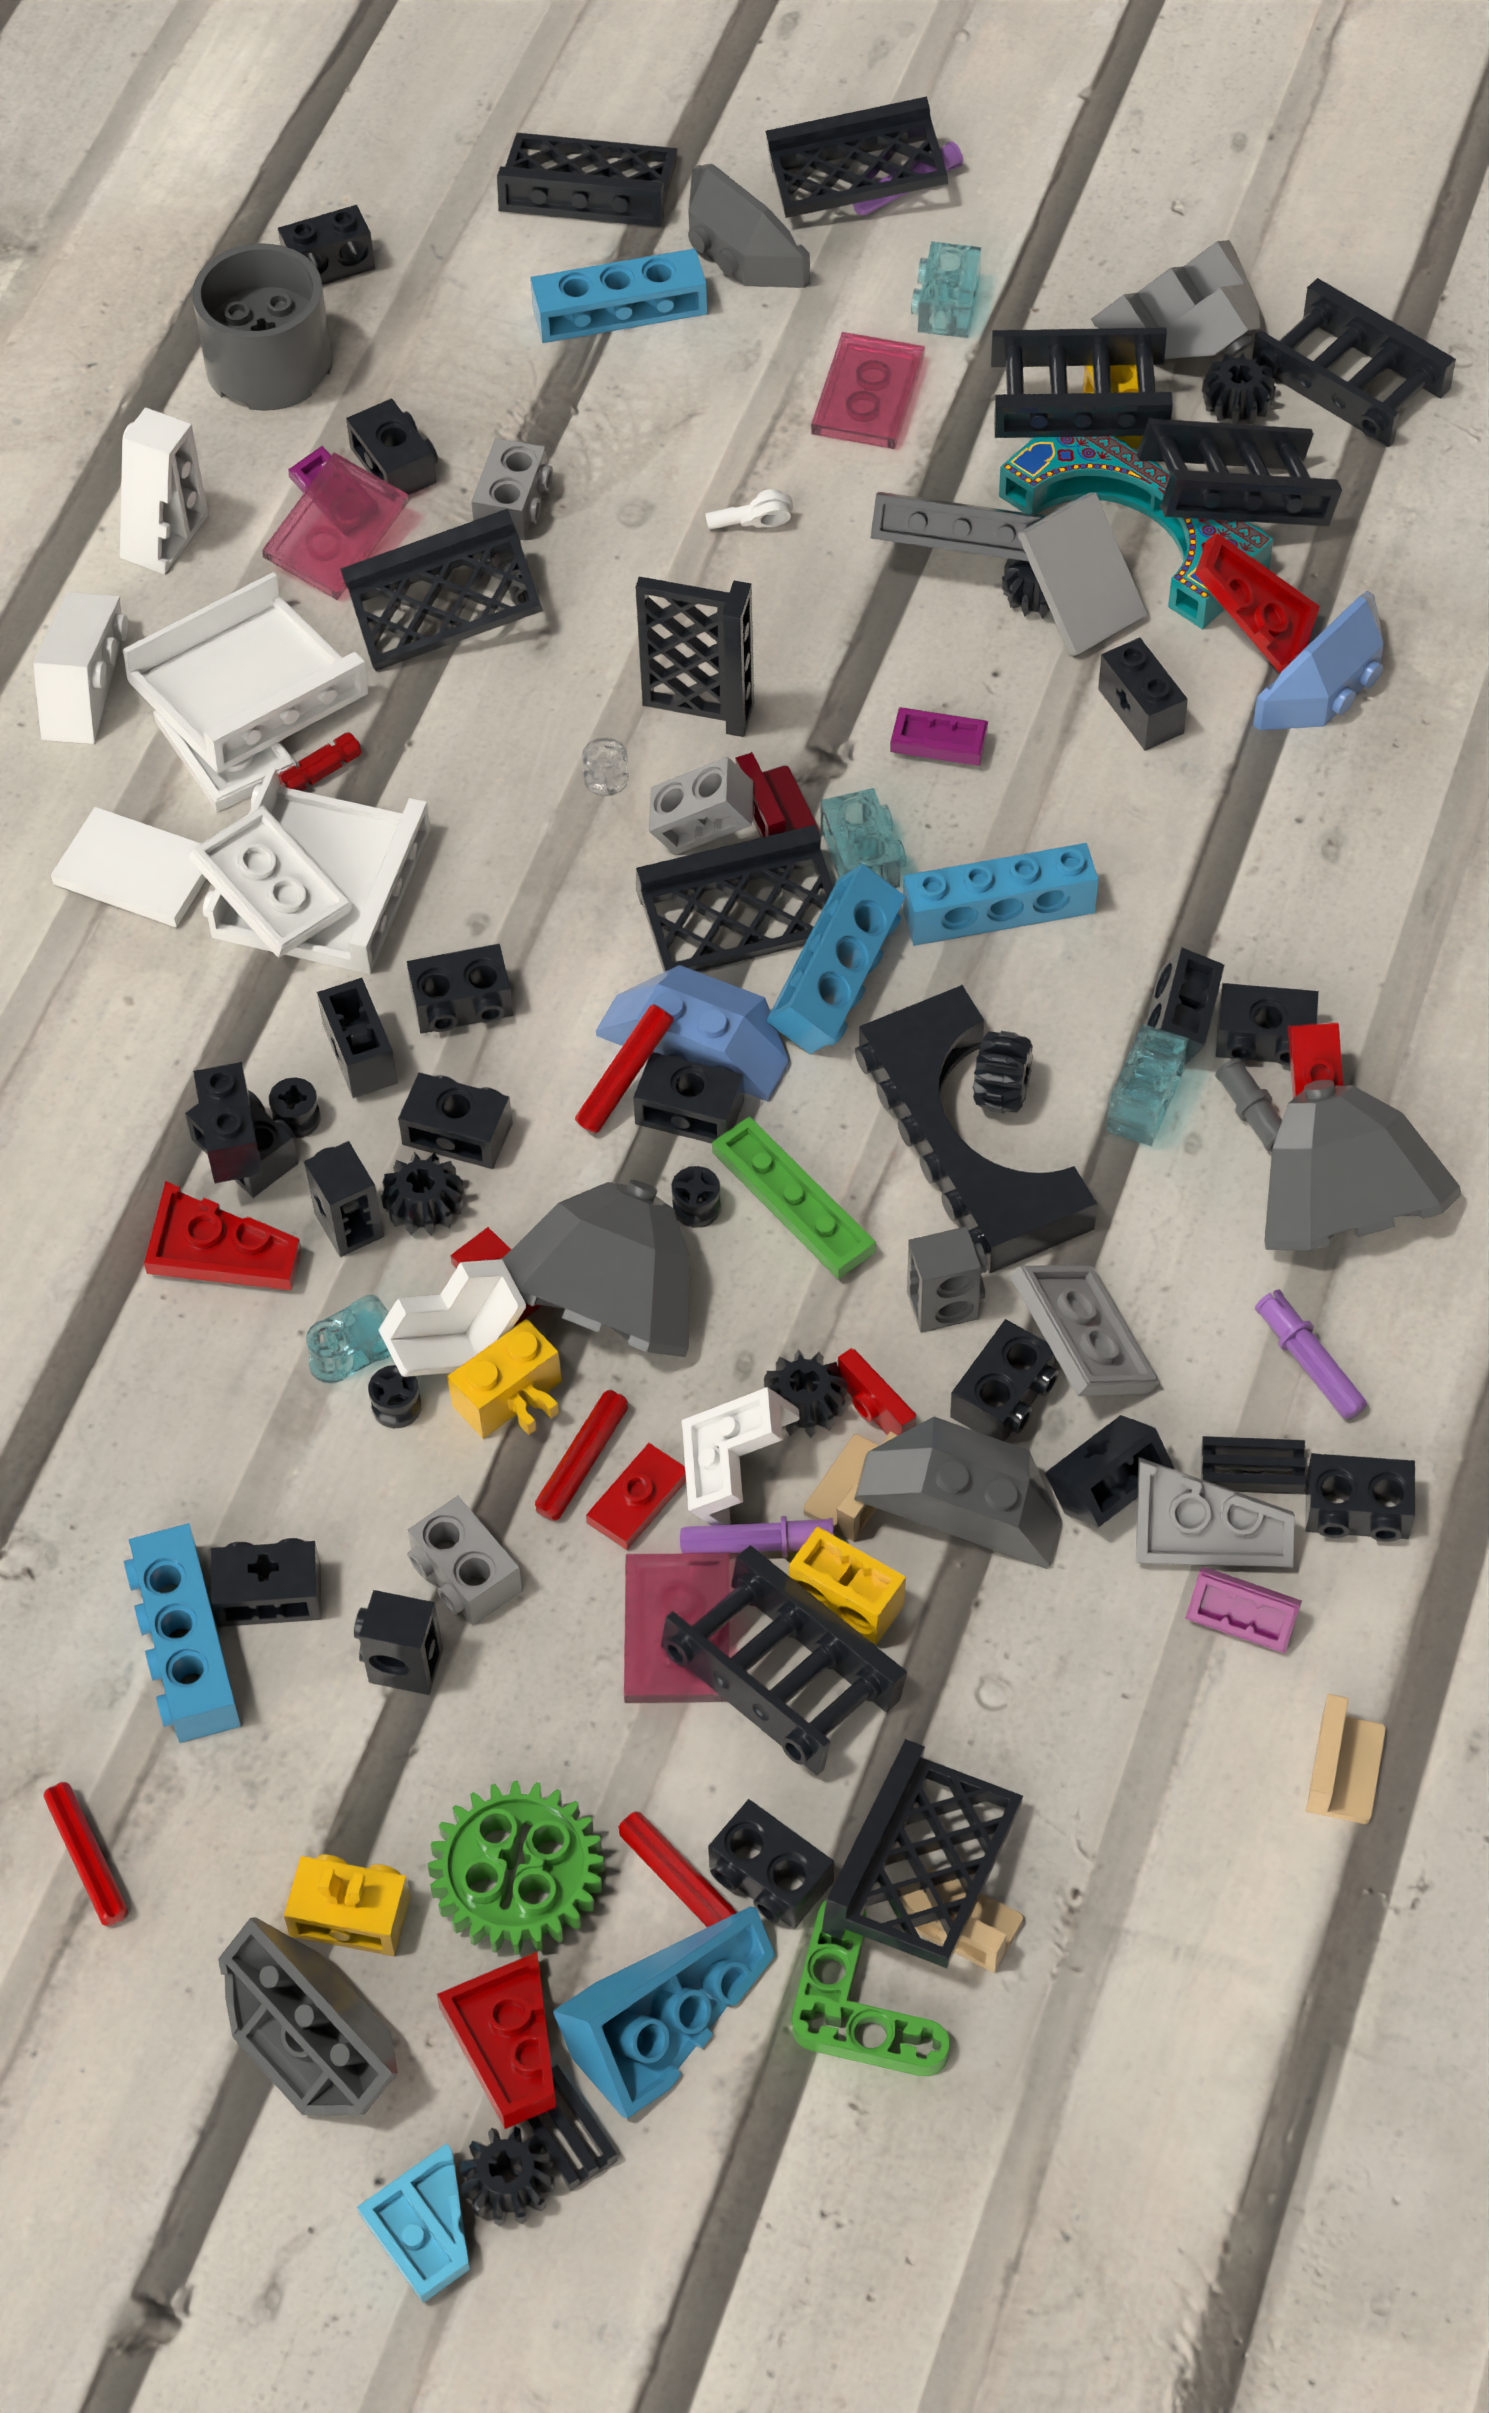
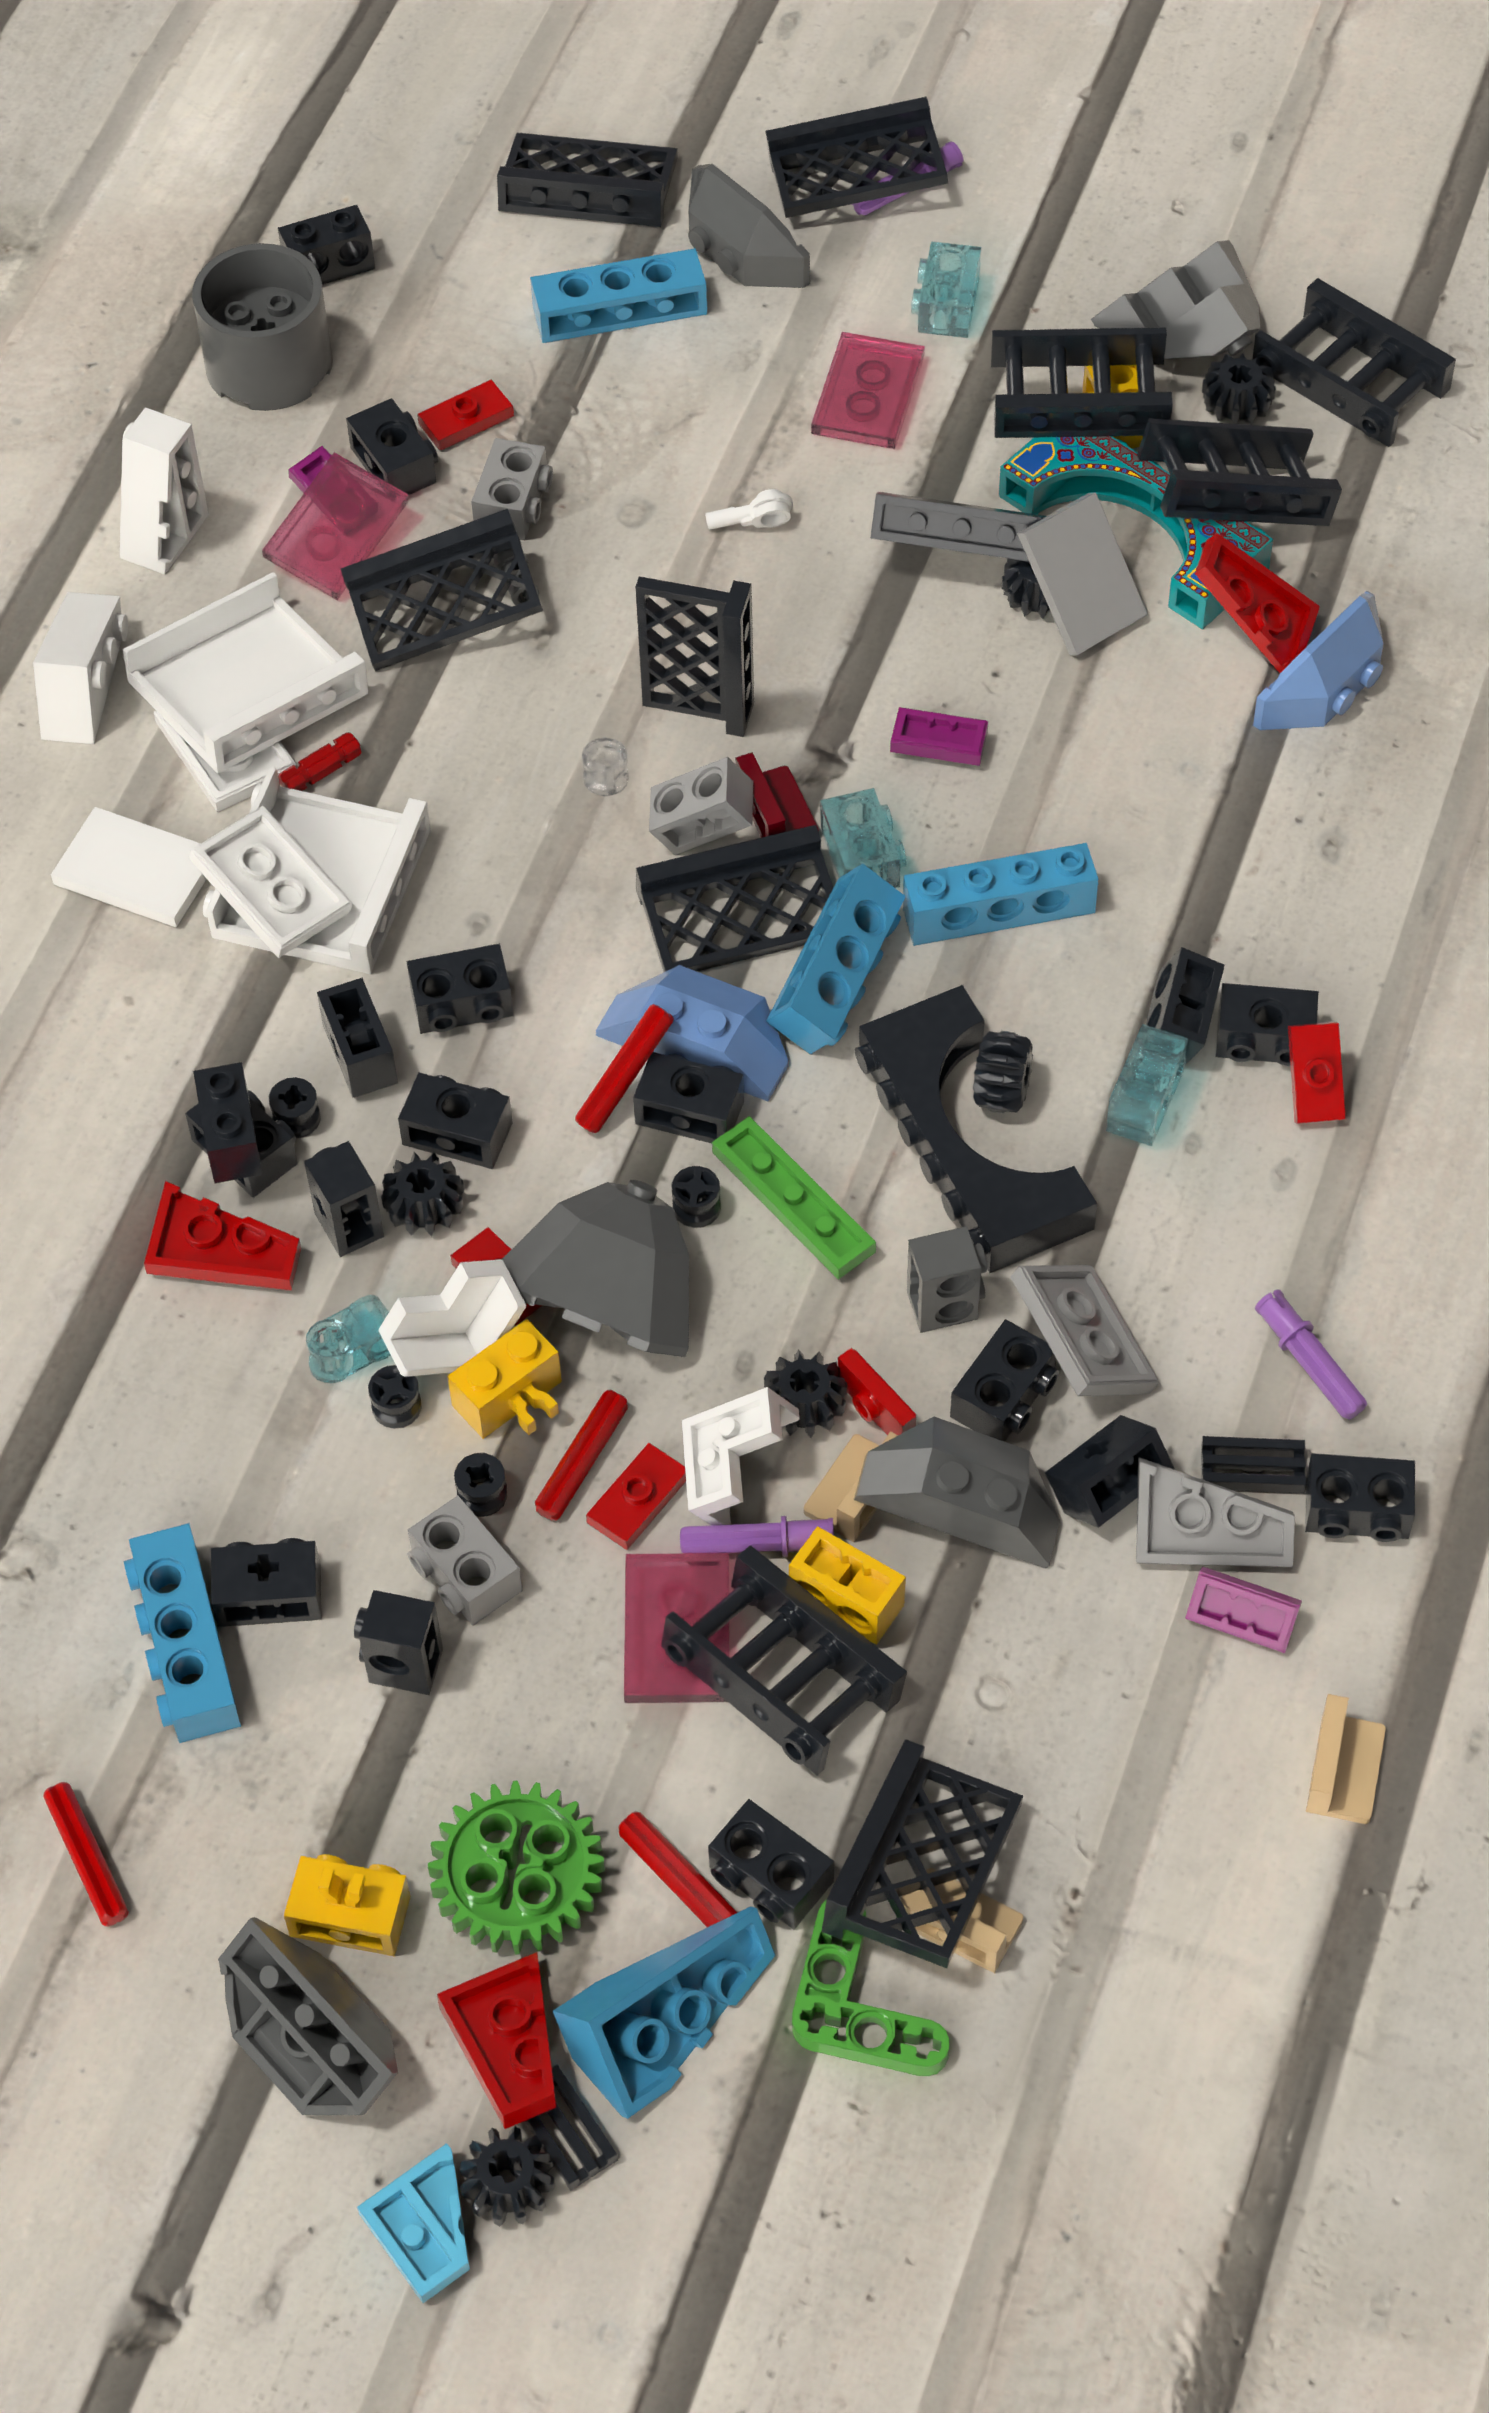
black brick [1098,637,1188,751] -> none
dark grey pin [1215,1058,1282,1152] -> none
dark grey brick [1264,1080,1461,1251] -> none
none -> red plate [417,379,514,451]
none -> black wheel [454,1453,507,1517]

